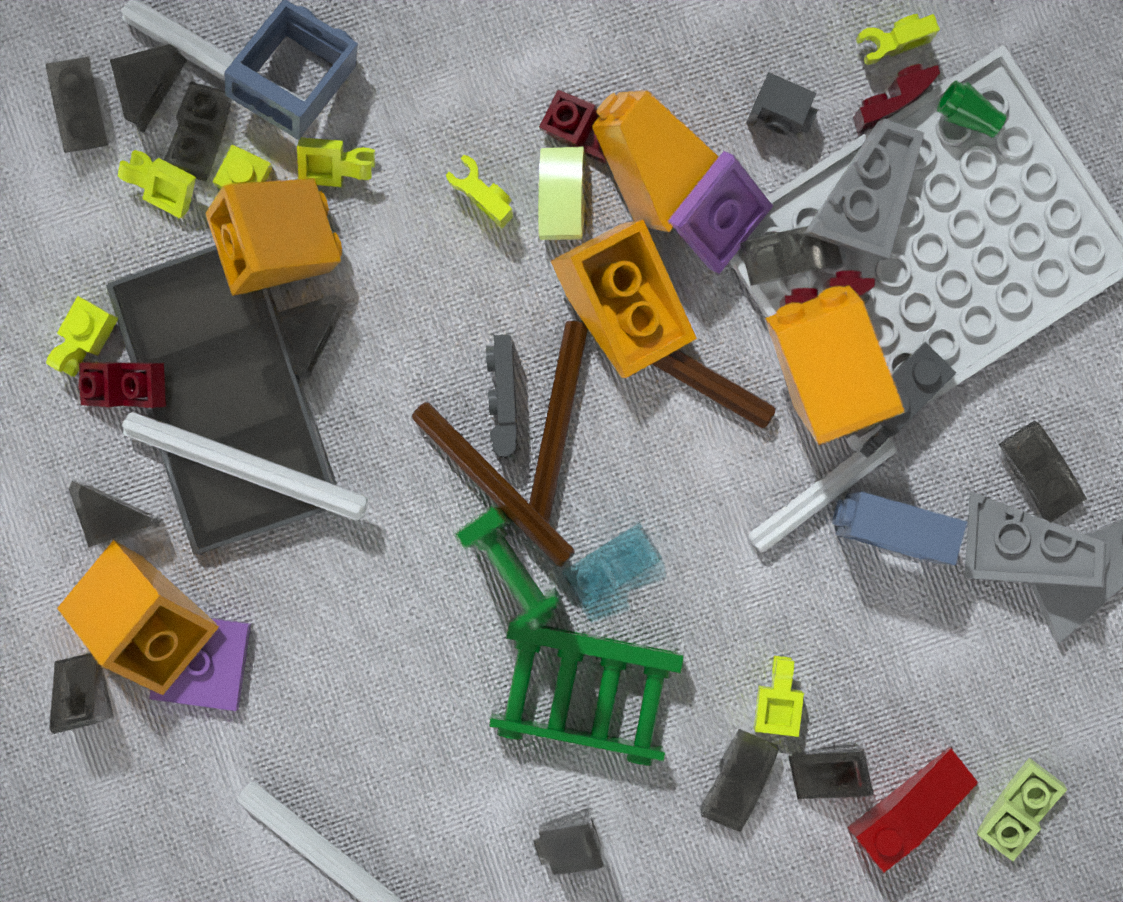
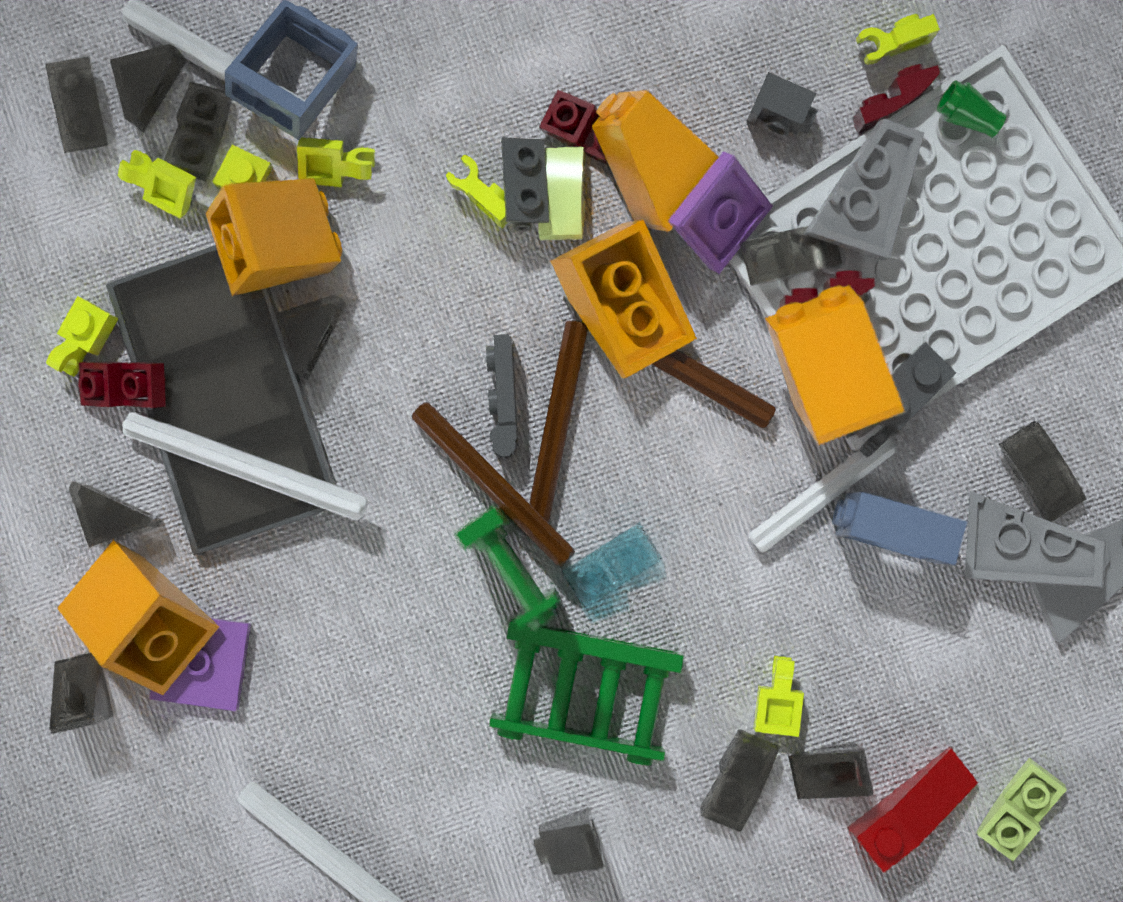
none -> dark grey hinge [501,137,549,231]

